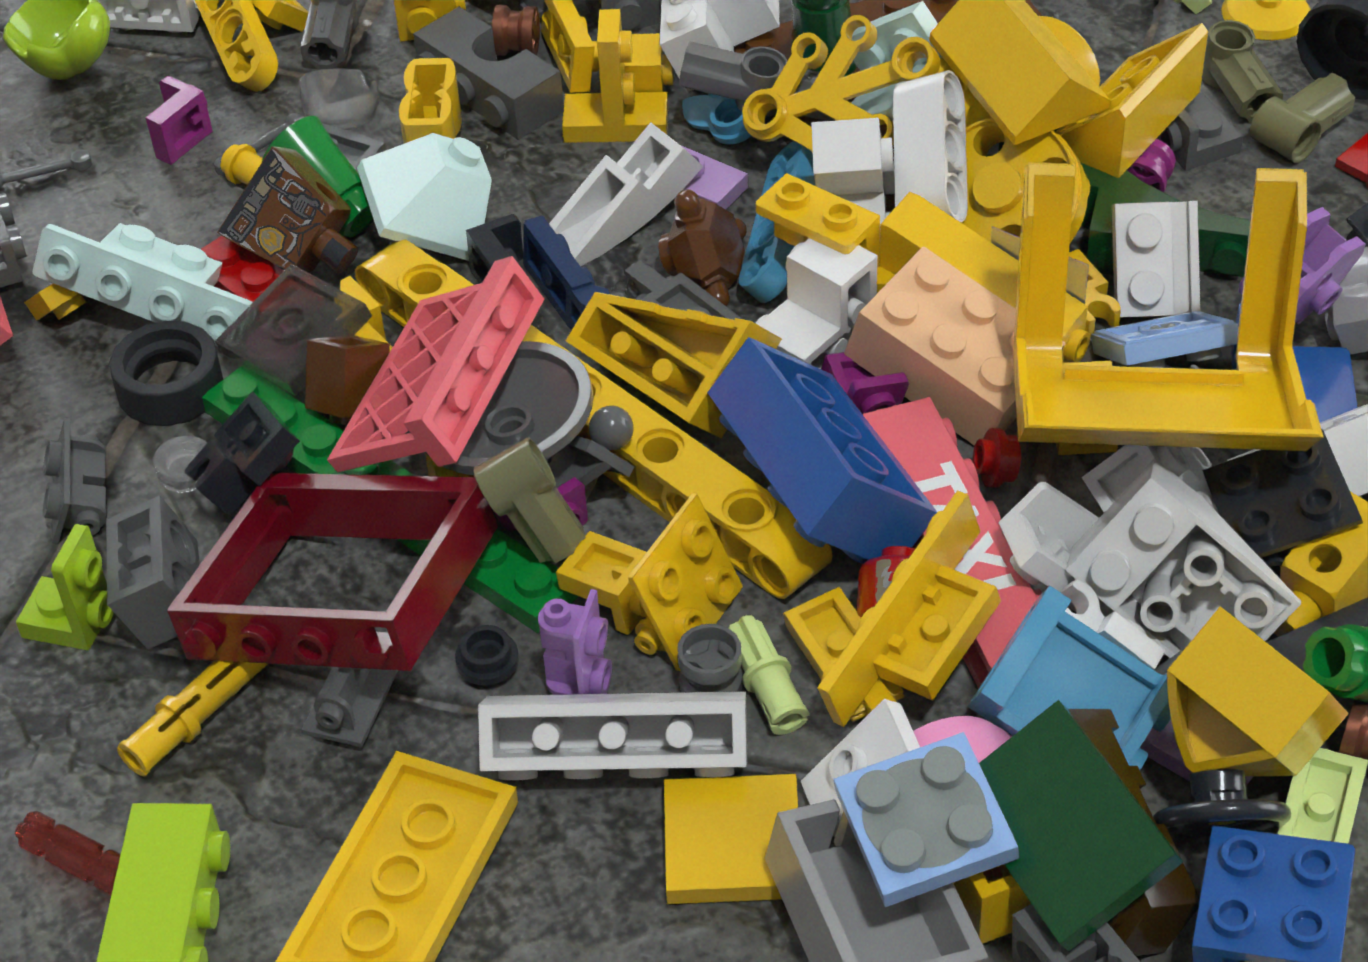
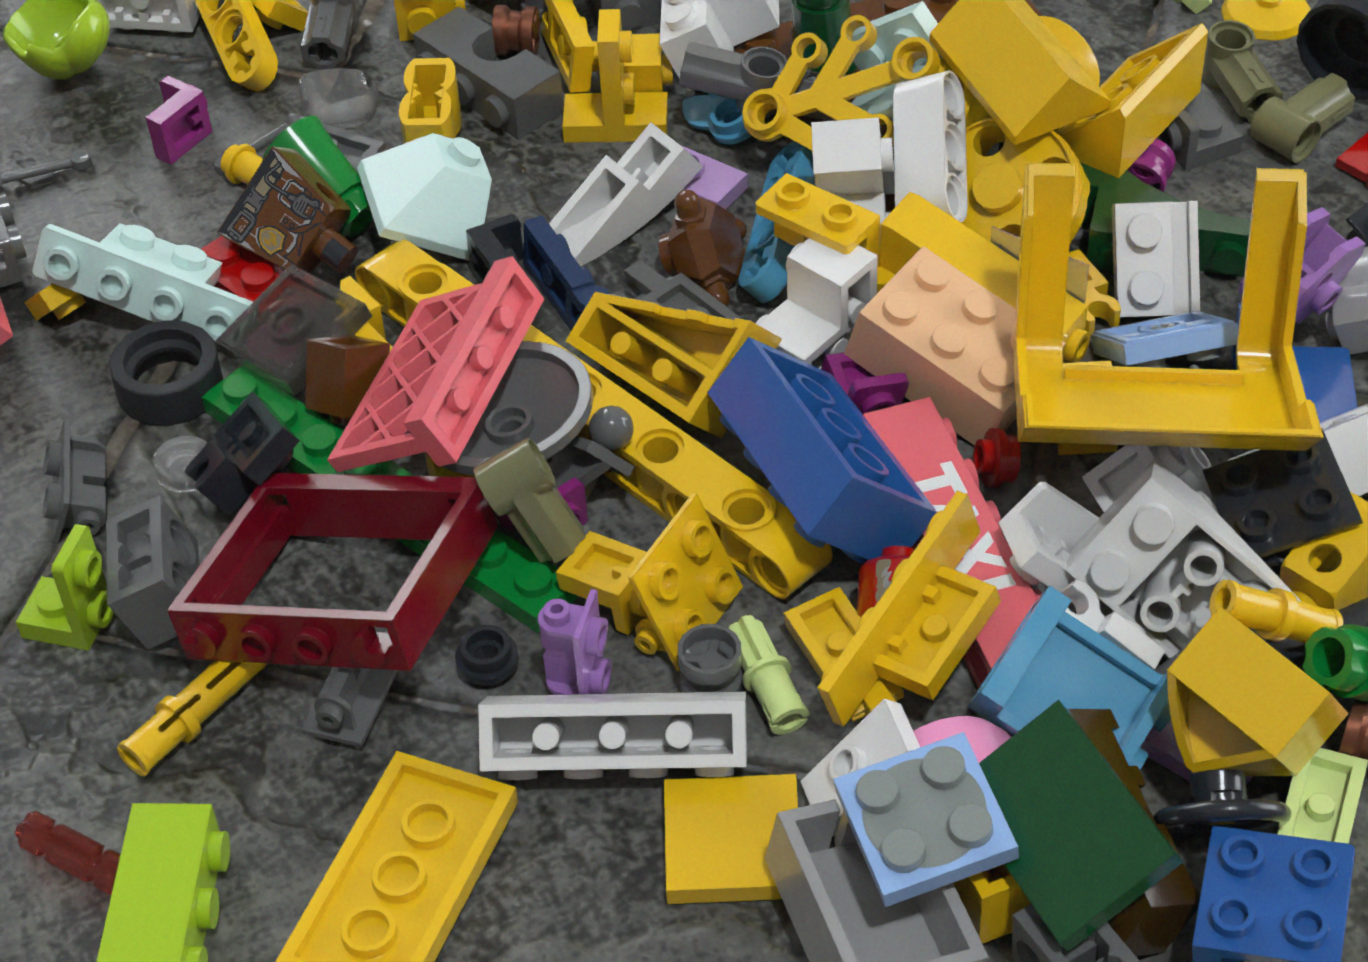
none -> yellow pin [1209,579,1343,643]

